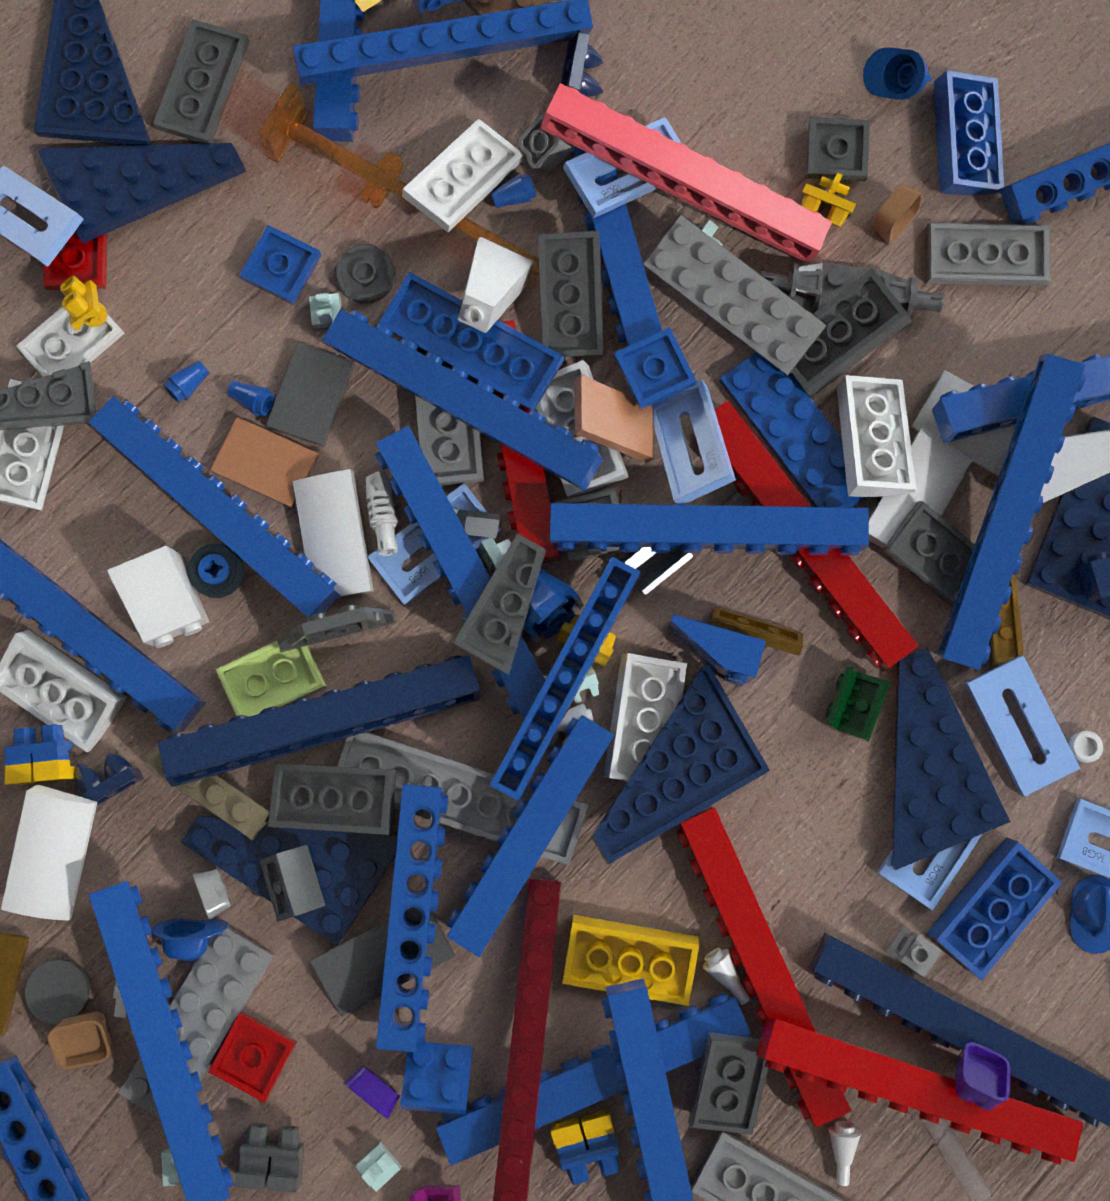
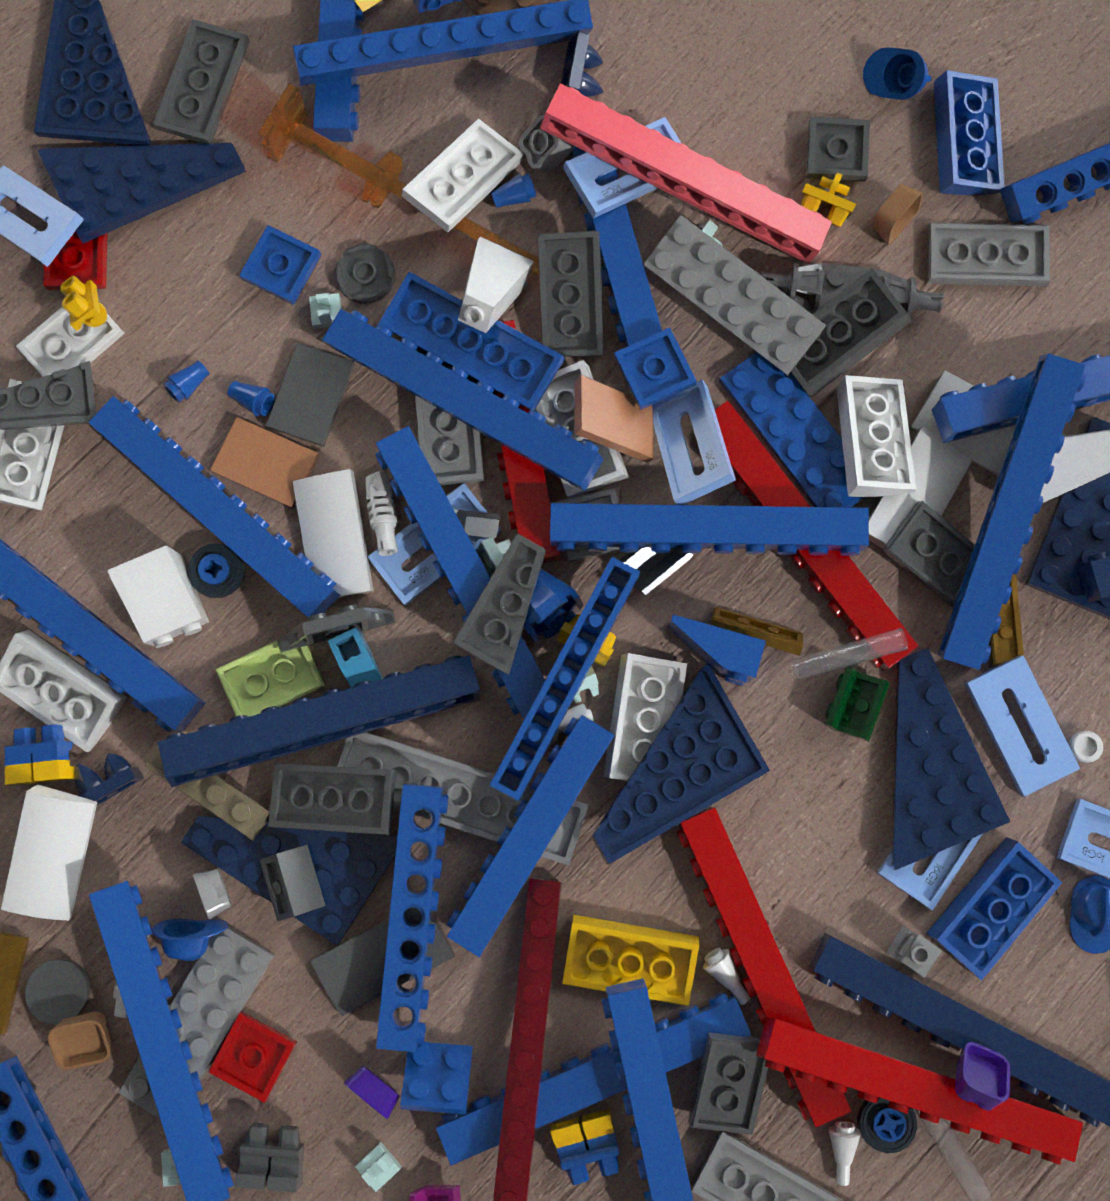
none -> dark azure slope [328,627,383,688]
none -> clear piece [792,628,908,680]
none -> black wheel [857,1097,918,1154]

